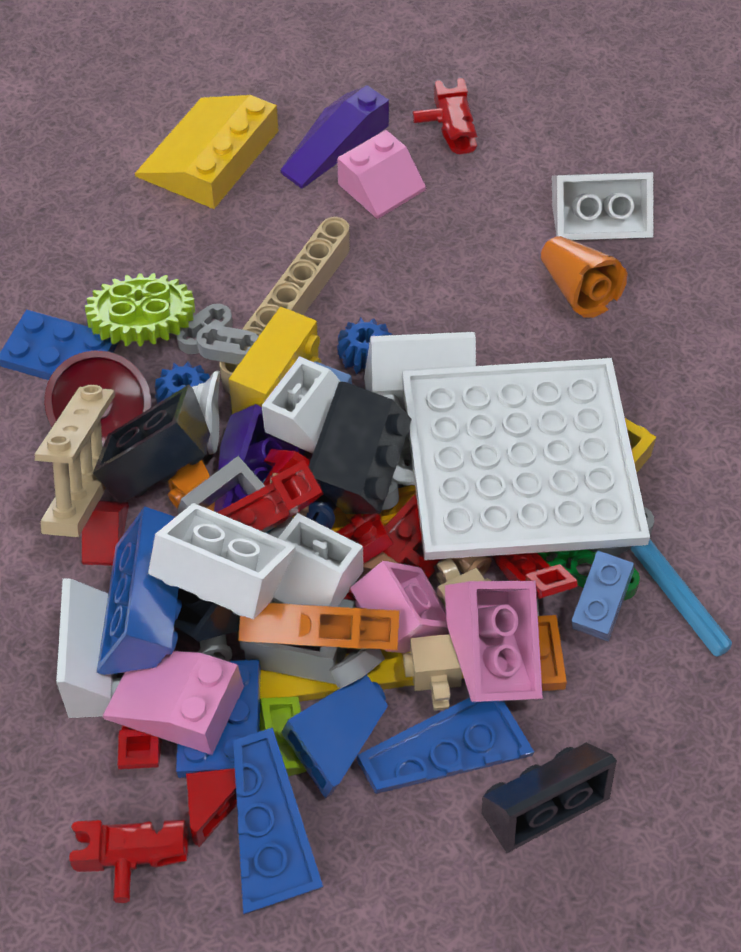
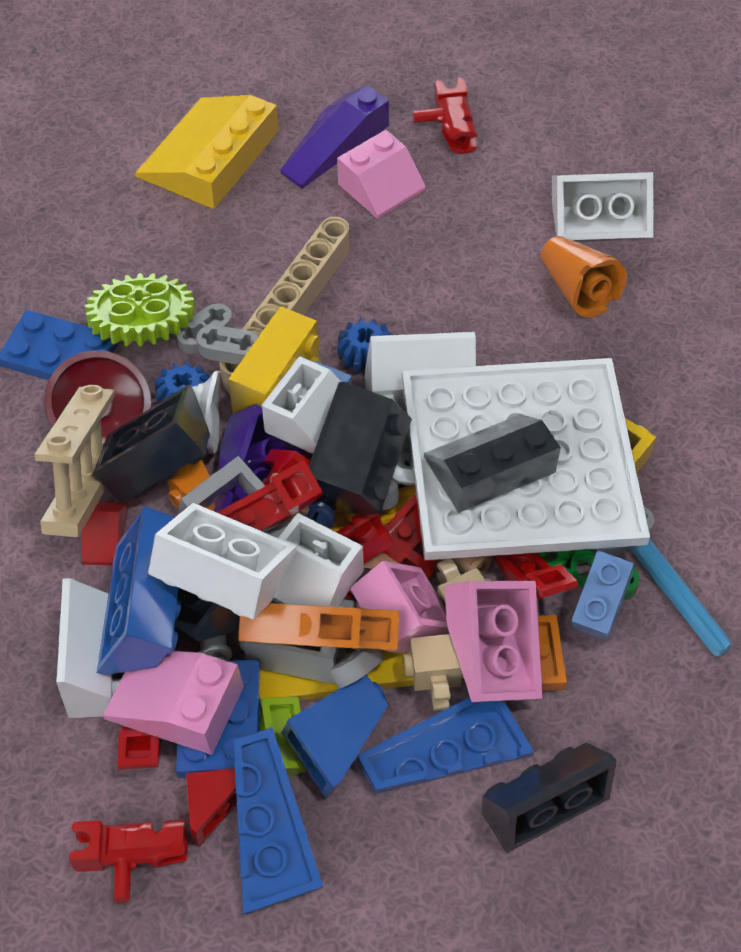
none -> black slope [424,414,561,513]

